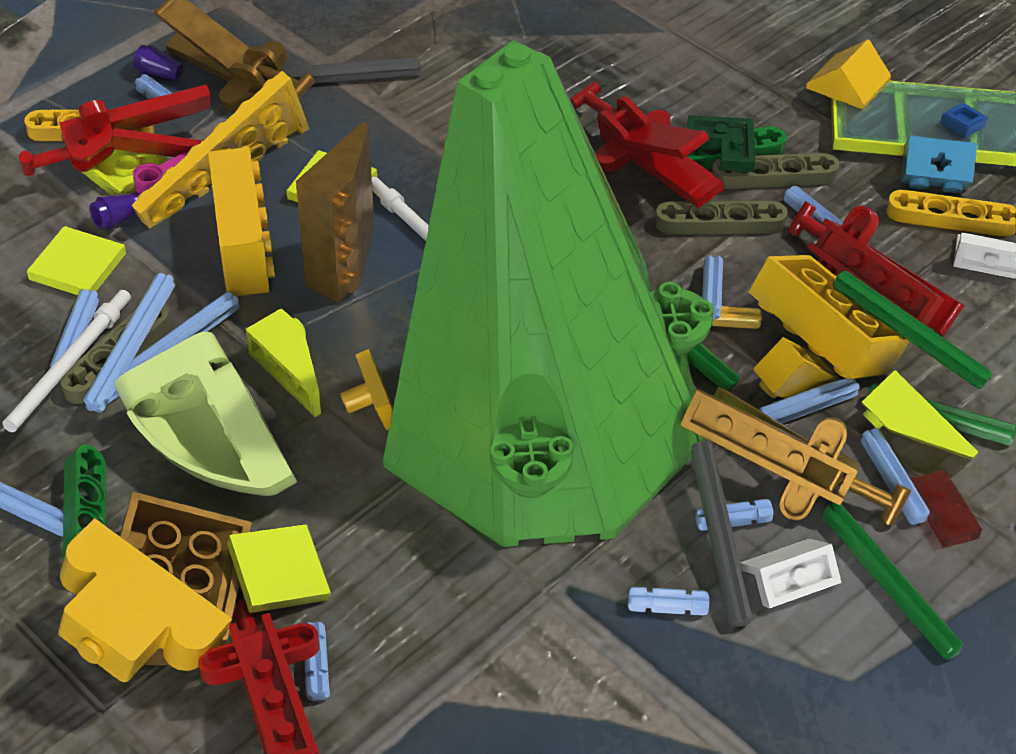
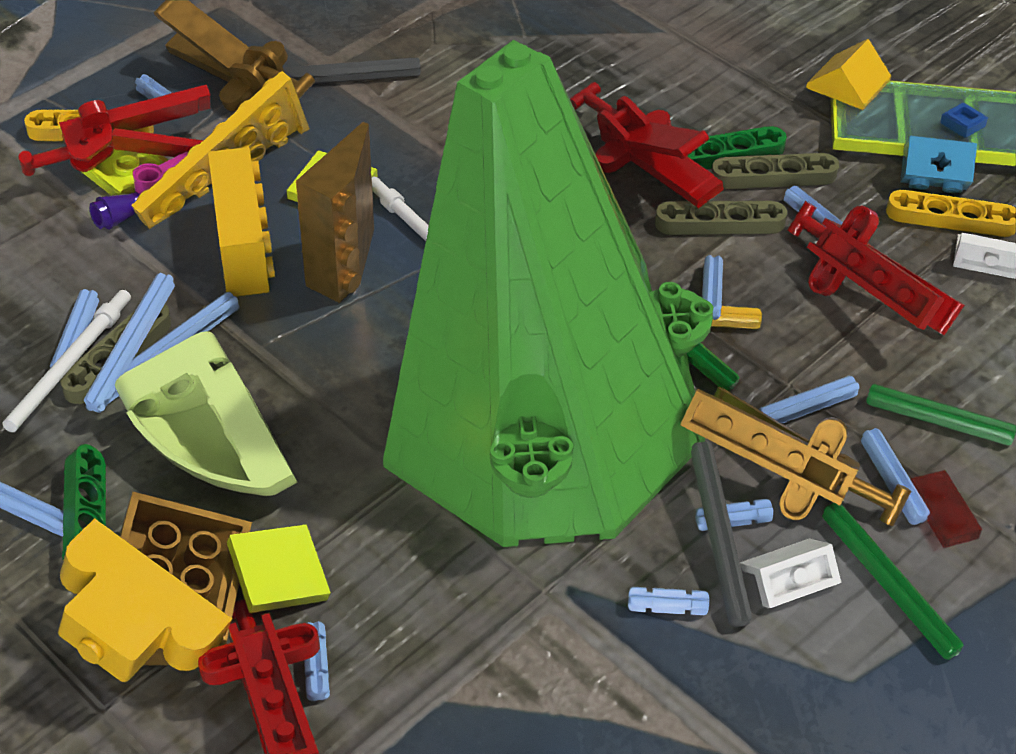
neon yellow tile [27,226,126,295] -> none
dark purple cone [133,45,183,81] -> none
neon yellow slope [246,308,321,417] -> none
yellow tile [340,349,393,430] -> none
dark green plate [687,115,756,172] -> none
yellow brick [749,255,910,379] -> none
yellow slope [753,337,839,399] -> none
green axle [832,271,992,389] -> none
neon yellow slope [862,370,979,460] -> none

